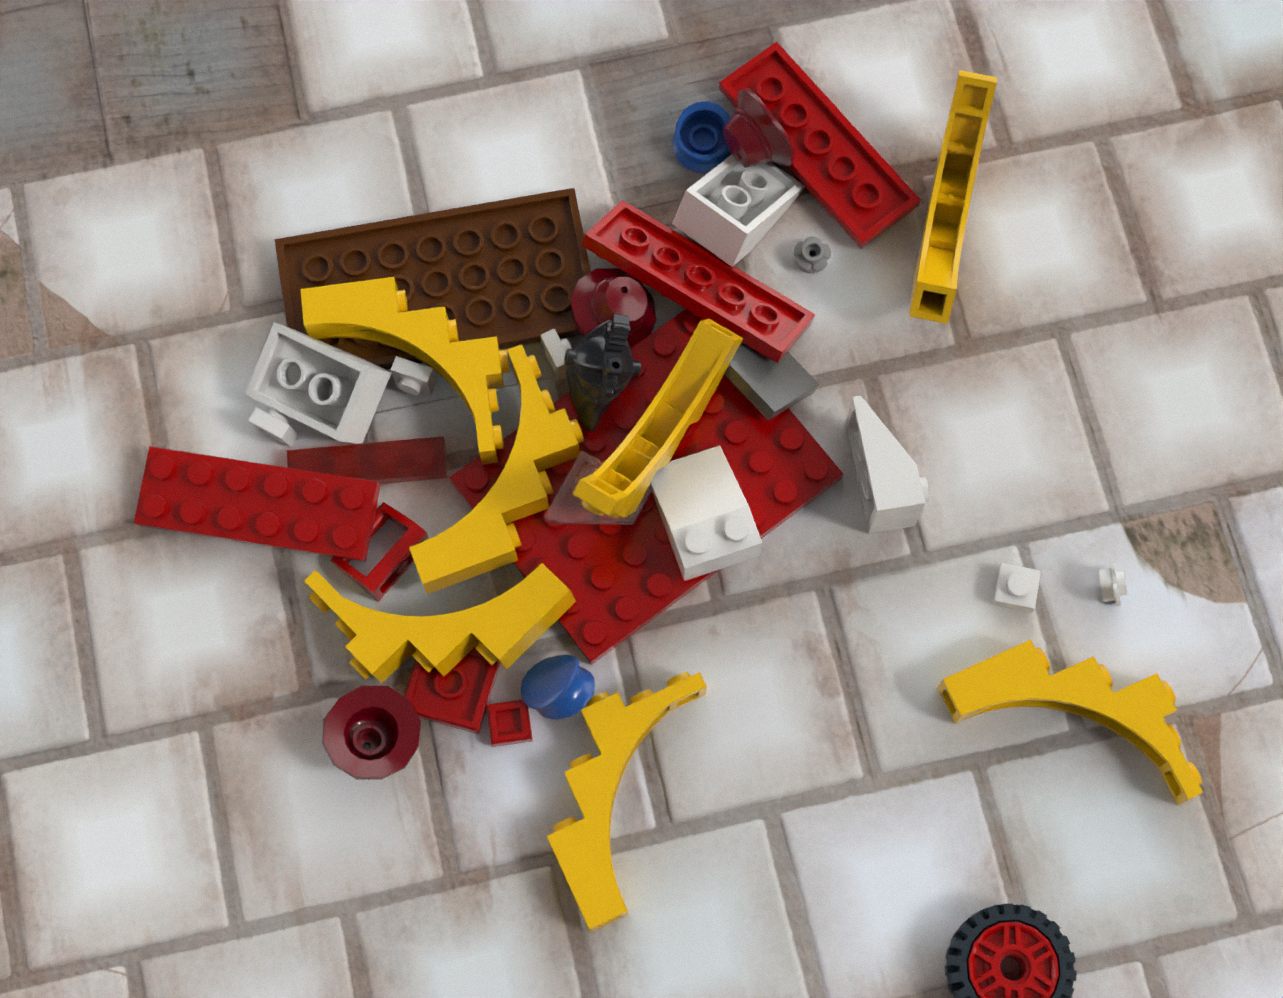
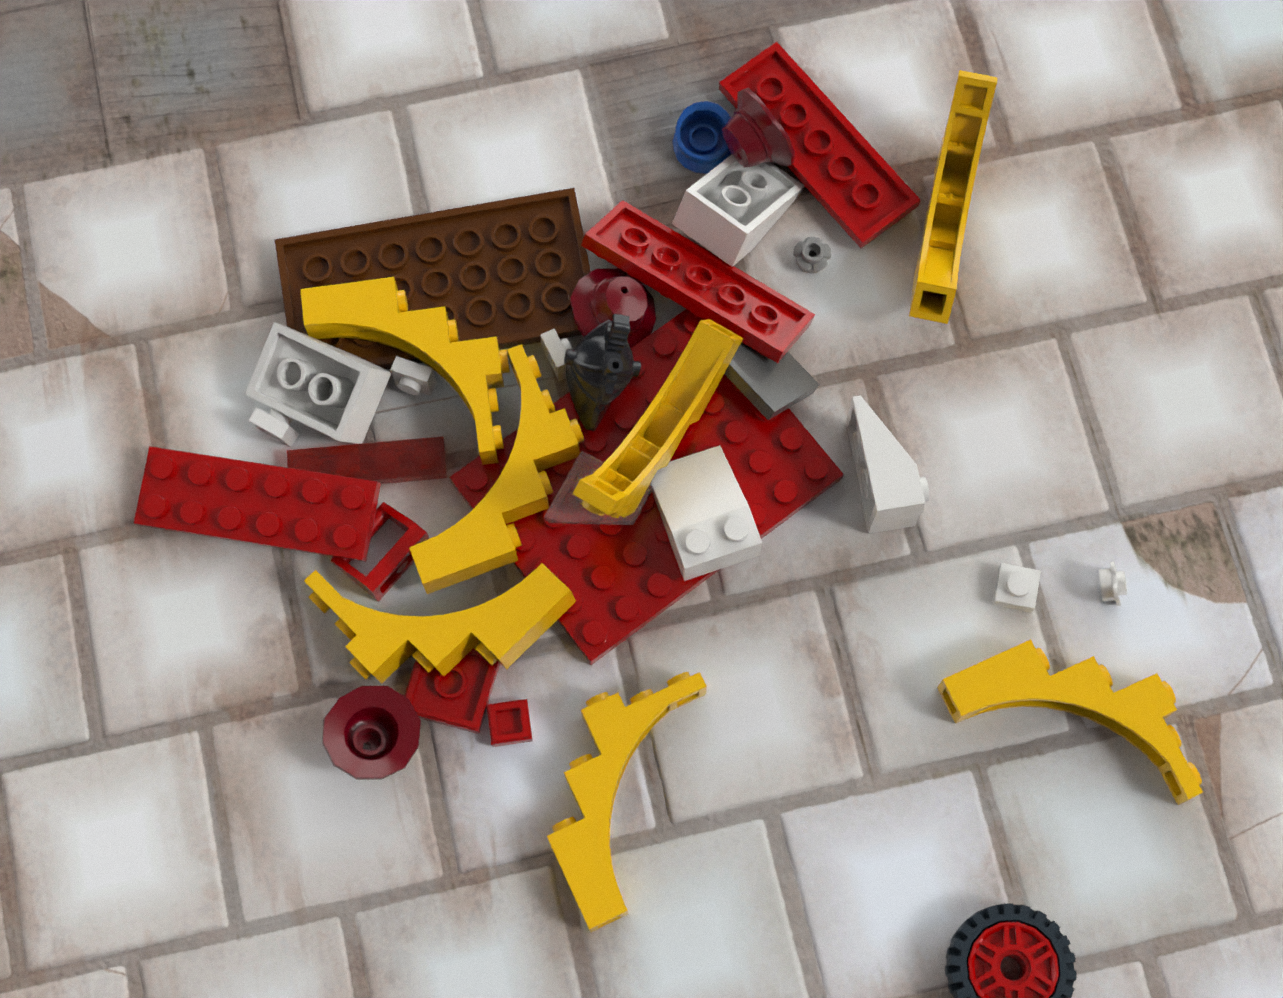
blue piece [520,655,595,719] -> none

